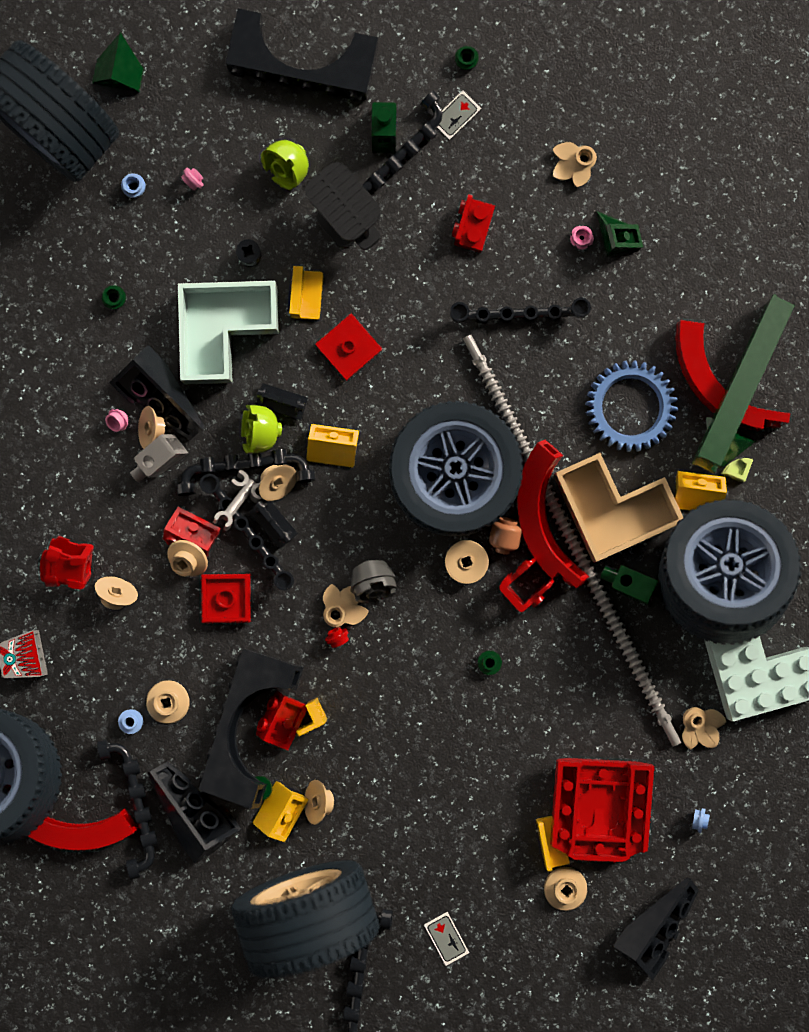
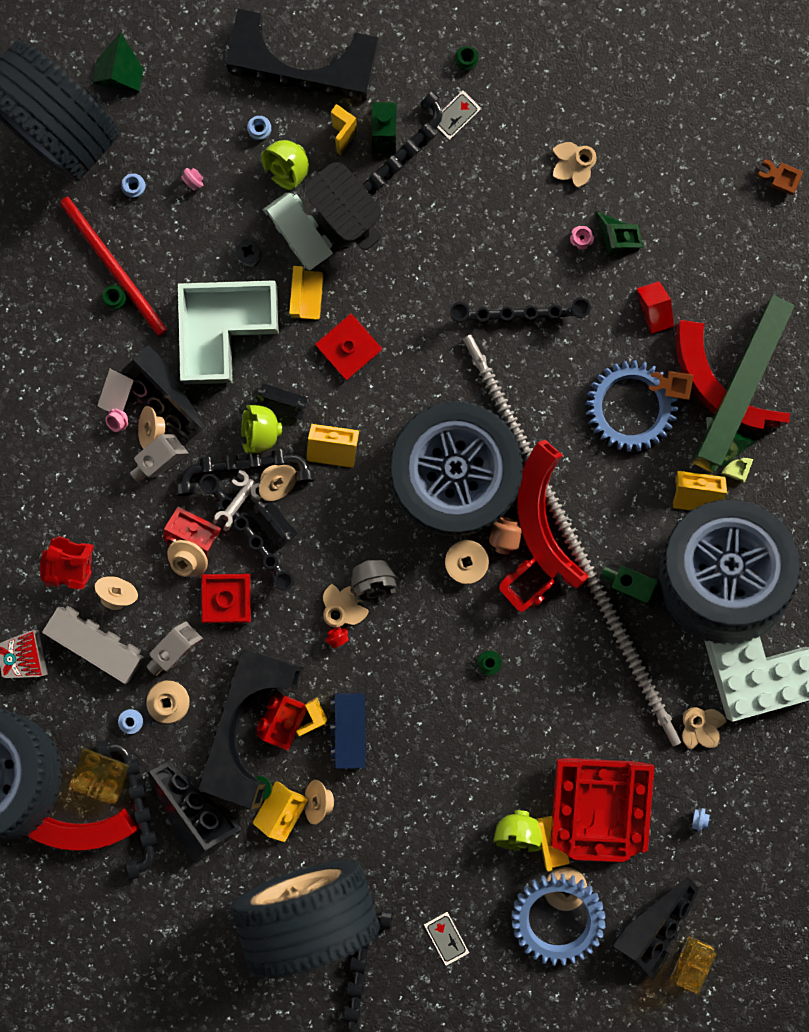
red bracket [451,194,495,253] -> none
tan piece [553,453,683,562] -> none
none -> light grey brick [42,606,144,684]
none -> red piece [59,197,168,337]
none -> clear yellow hinge [69,748,129,805]
none -> white sticker [97,369,134,412]
none -> light grey torso [147,622,203,676]
none -> light blue plate [247,116,271,140]
none -> light aqua wedge [262,193,333,270]
none -> dark blue brick [330,693,365,769]
none -> yellow panel [331,104,357,155]
none -> lime cylinder [494,810,543,852]
none -> medium blue piece [512,873,605,966]
none -> red slope [636,282,674,334]
none -> dark orange plate [649,371,694,400]
none -> clear yellow hips [670,936,717,994]
none -> dark orange plate [757,160,804,196]

